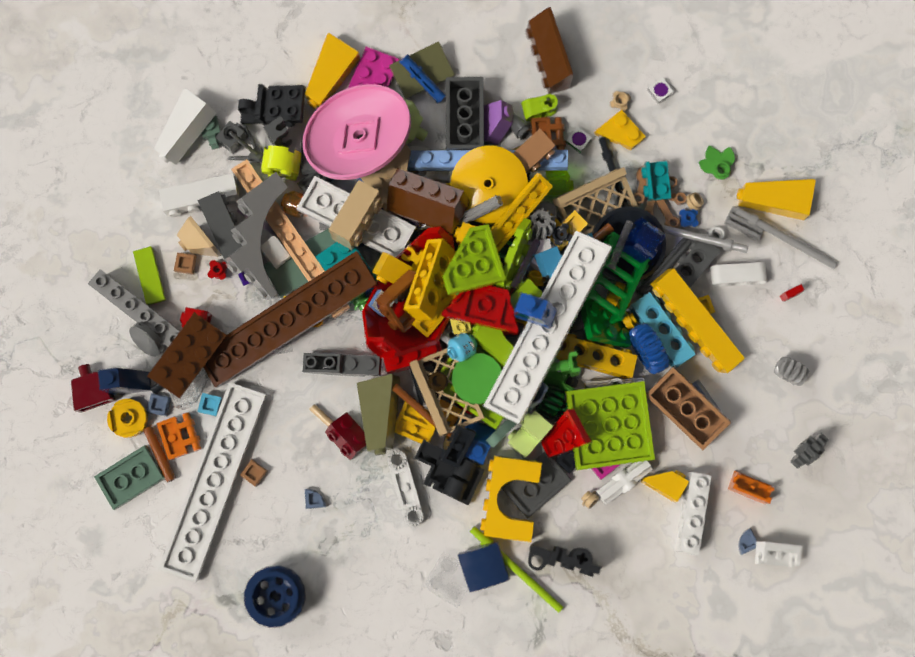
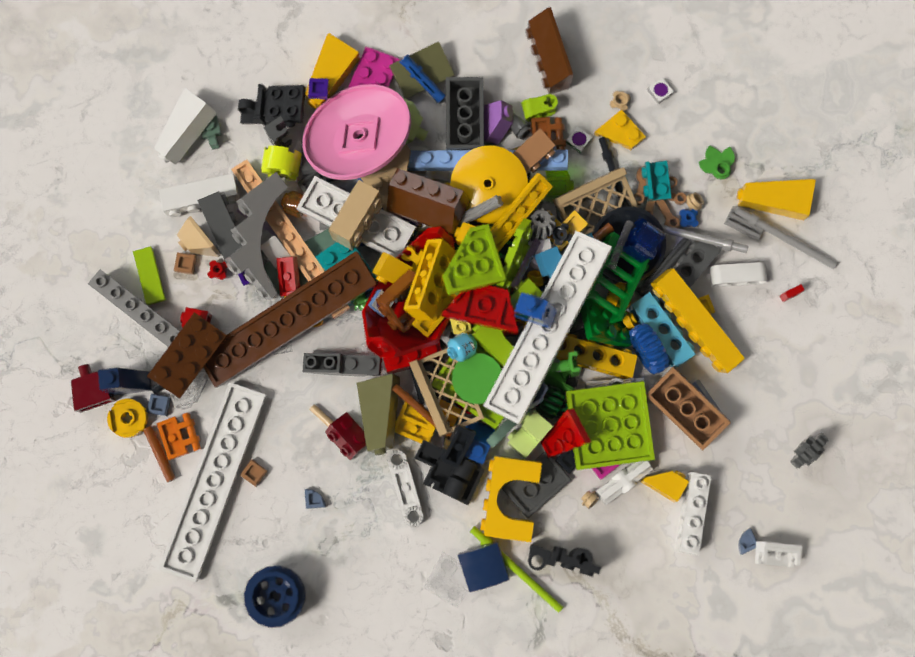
sand green tile [94,445,165,510] -> none
dark grey tile [129,322,163,357] -> none
medium azure plate [197,393,222,416] -> none
dark grey brick [215,121,247,154] -> none
dark grey plant [228,126,263,163] -> none
dark brown plate [428,372,448,392] -> none
white plate [706,227,726,240] -> none
orange hinge [728,471,775,504] -> none
light grey gear [774,357,810,386] -> none
none -> red plate [277,256,300,296]
none -> dark purple plate [308,78,329,99]

